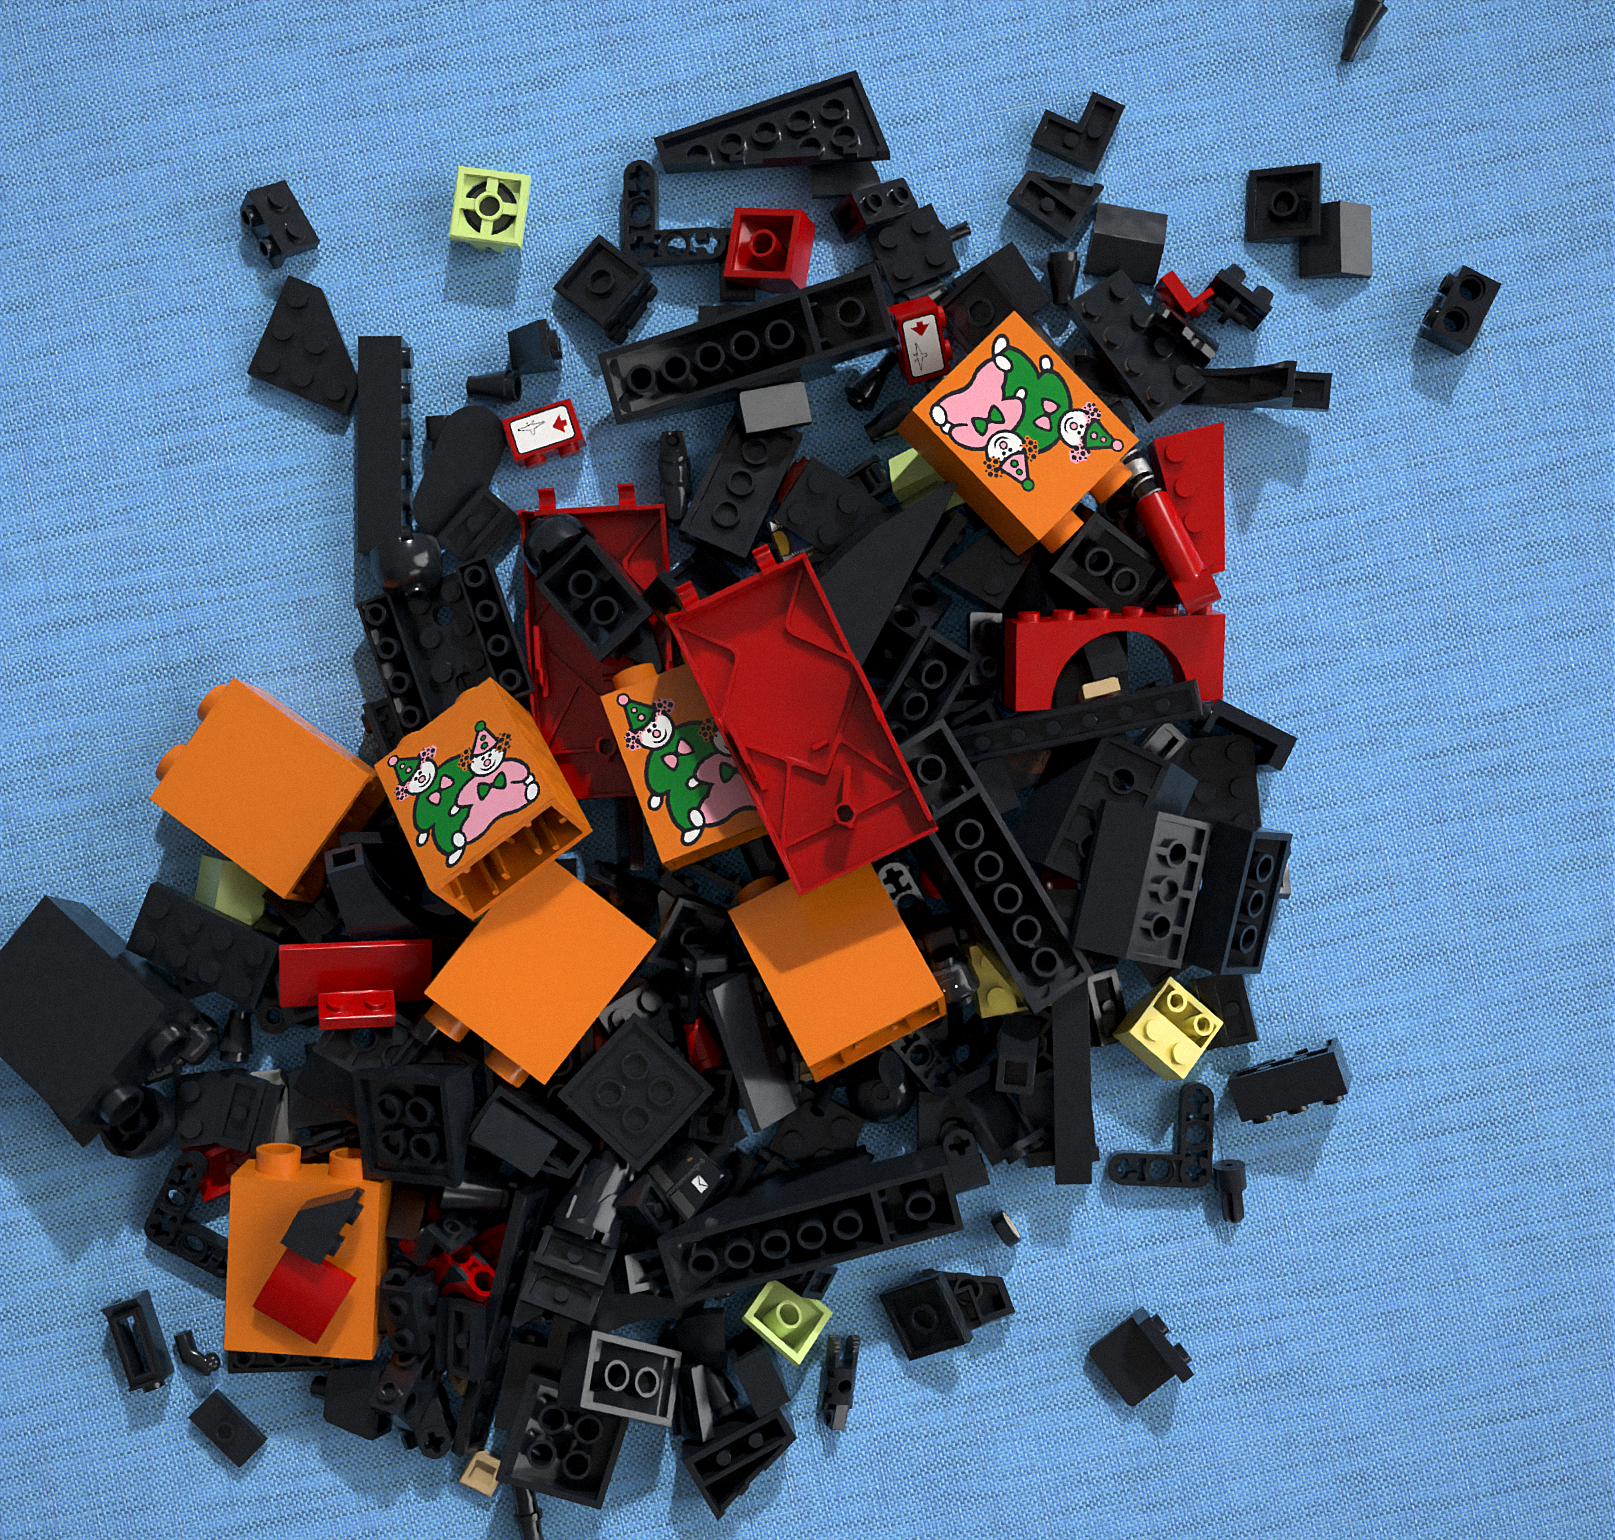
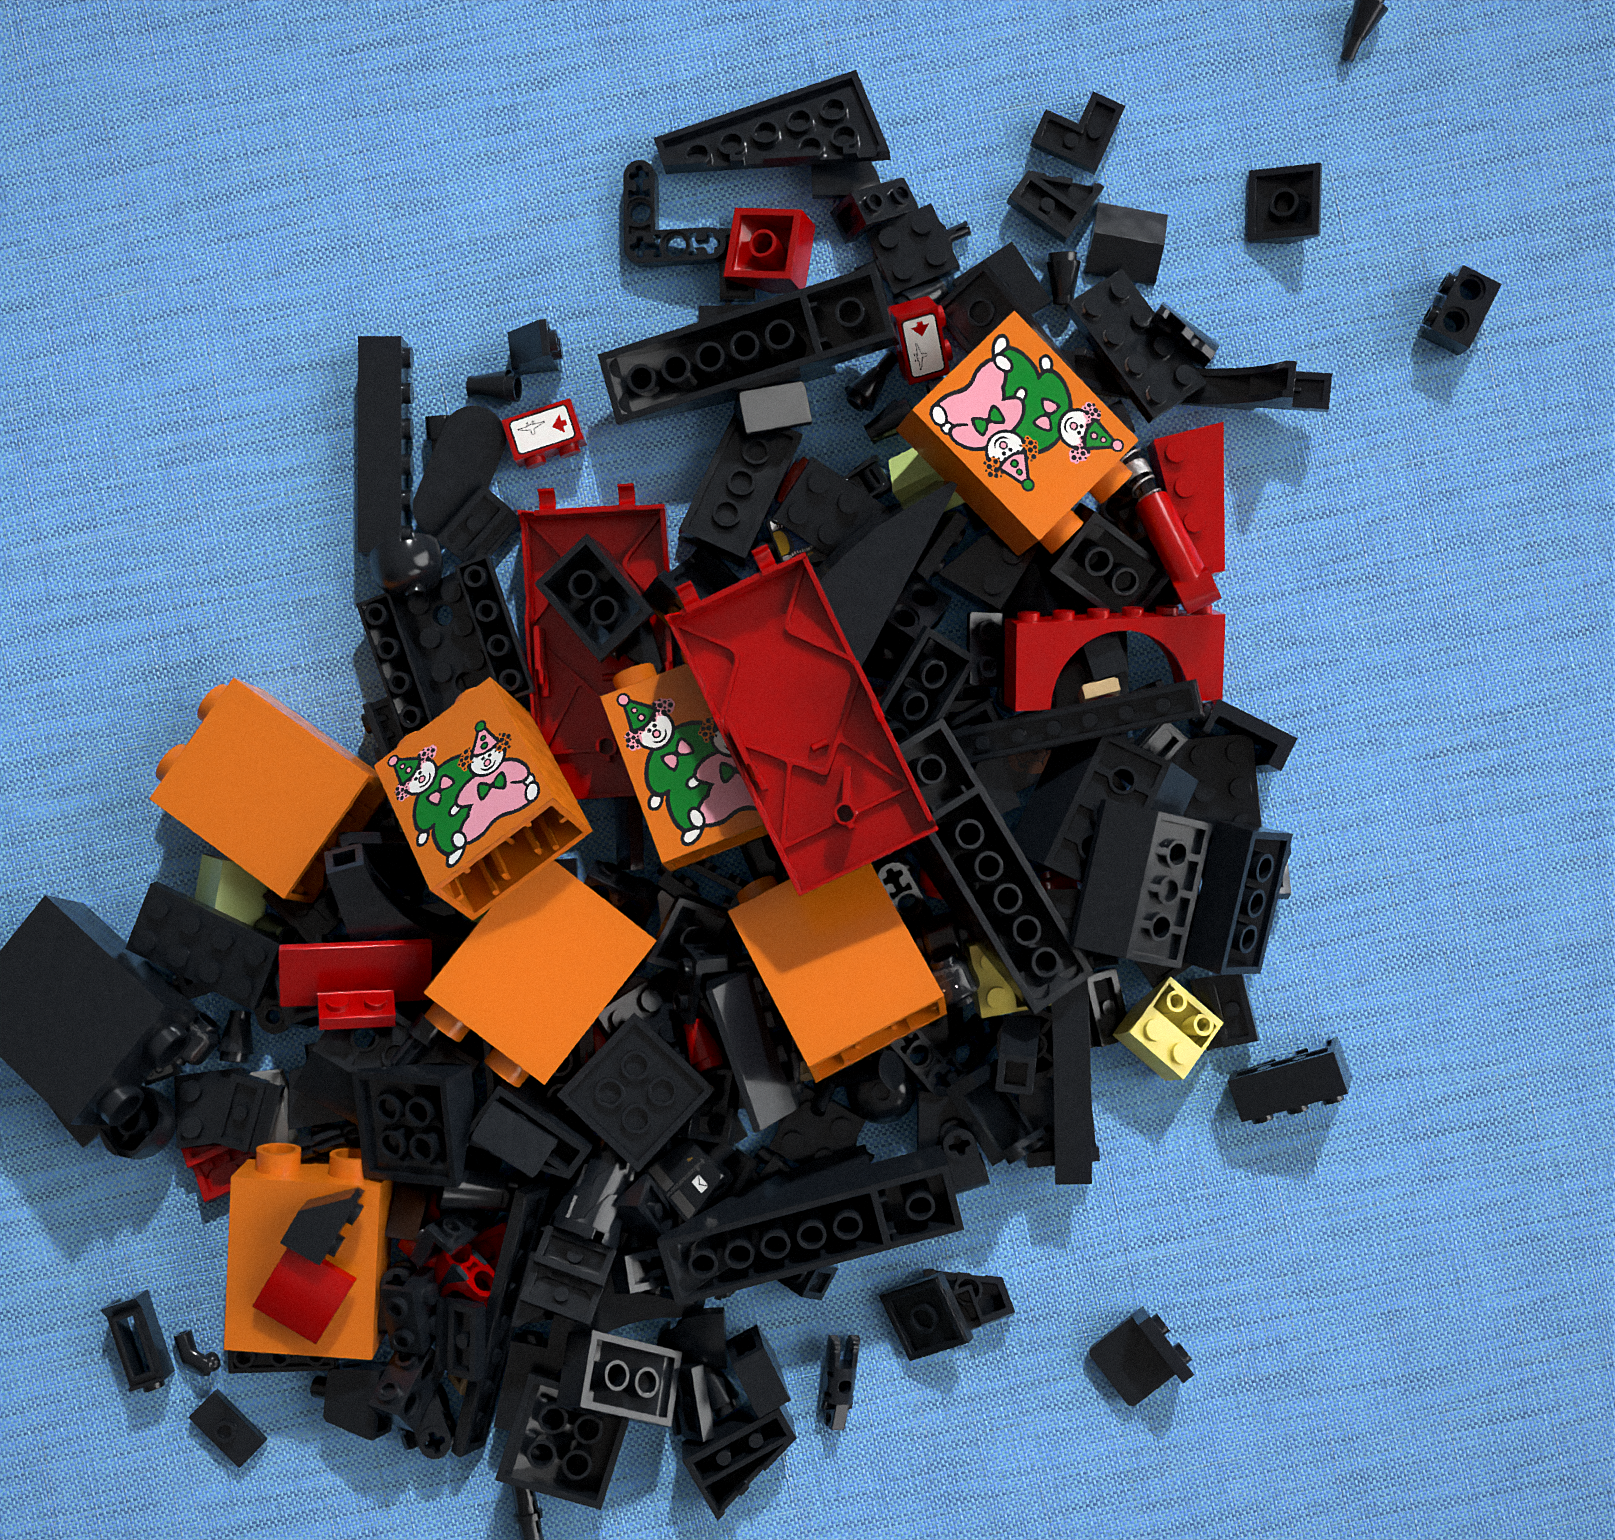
black beam [144,1150,228,1279] -> none
black bracket [240,180,320,269] -> none
black plate [247,275,358,417] -> none
yellowish green piece [449,166,531,253] -> none
tan tile [458,1448,501,1497] -> none
black cylinder [522,513,597,580] -> none
black tile [553,234,653,332] -> none
black axle [605,282,658,346] -> none
black hinge [658,430,692,525] -> none
yellowish green slope [741,1280,833,1367] -> none
black tile [990,1210,1022,1247] -> none
black beam [1105,1081,1215,1188] -> none
red bracket [1154,270,1214,320] -> none
black hips [1204,264,1274,332] -> none
black piece [1212,1159,1247,1223] -> none
black slope [1299,201,1372,279] -> none

